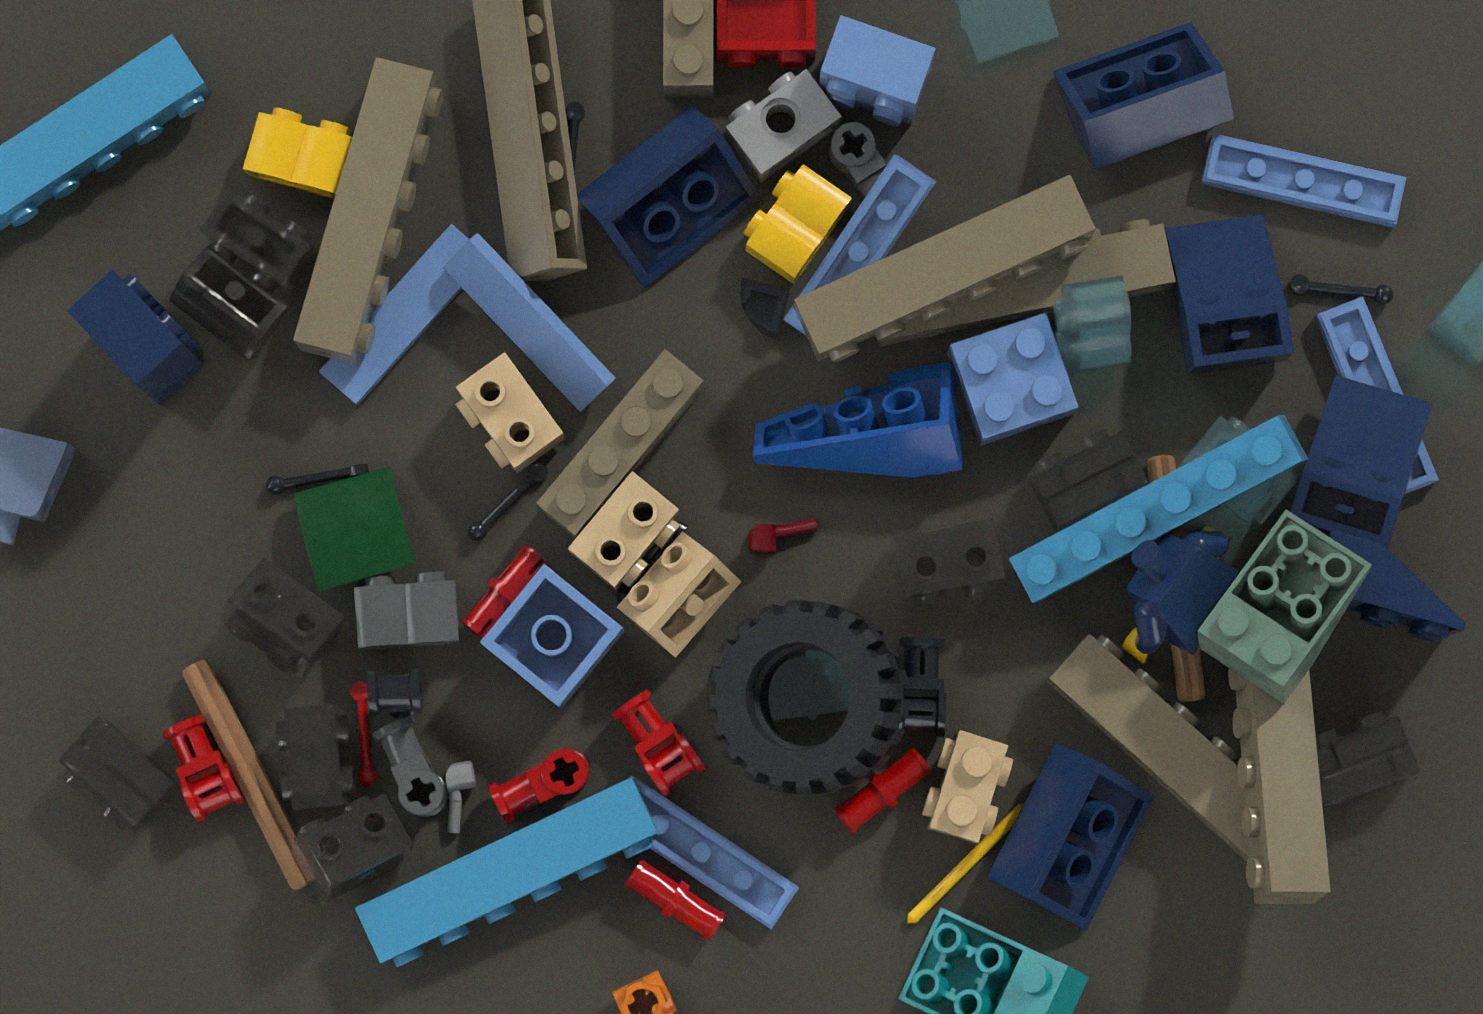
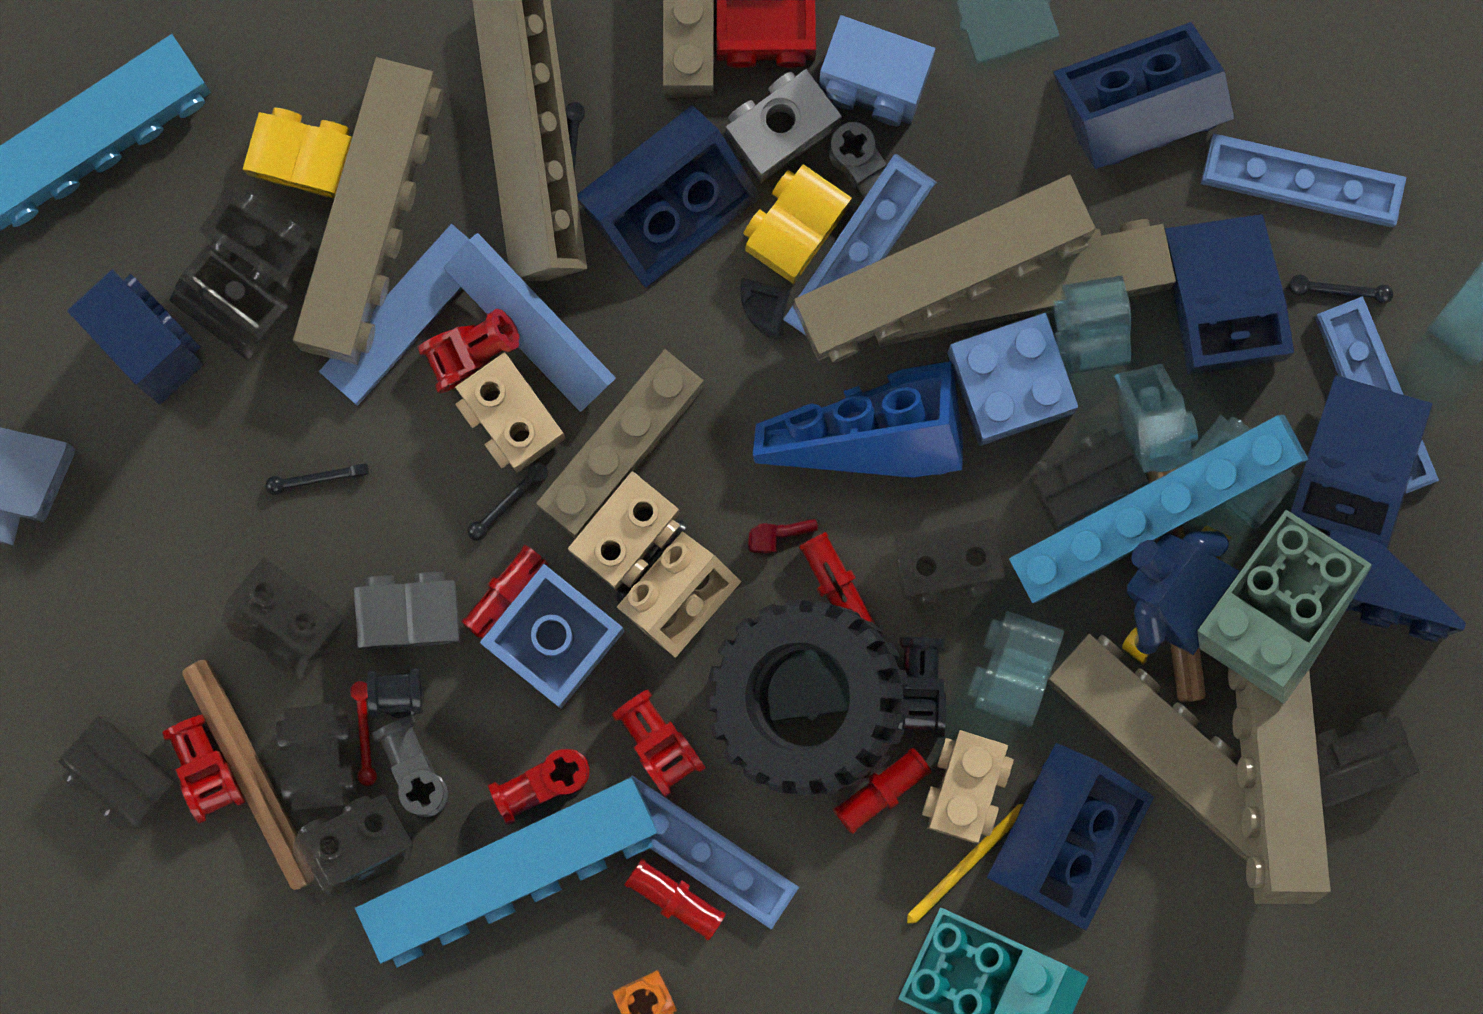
dark green slope [293,467,416,591] -> none
light grey hand [445,761,476,833] -> none
none -> red connector [417,309,520,394]
none -> red pin [799,532,897,663]
none -> clear light blue brick [967,611,1064,728]
none -> clear light blue brick [1114,364,1198,473]

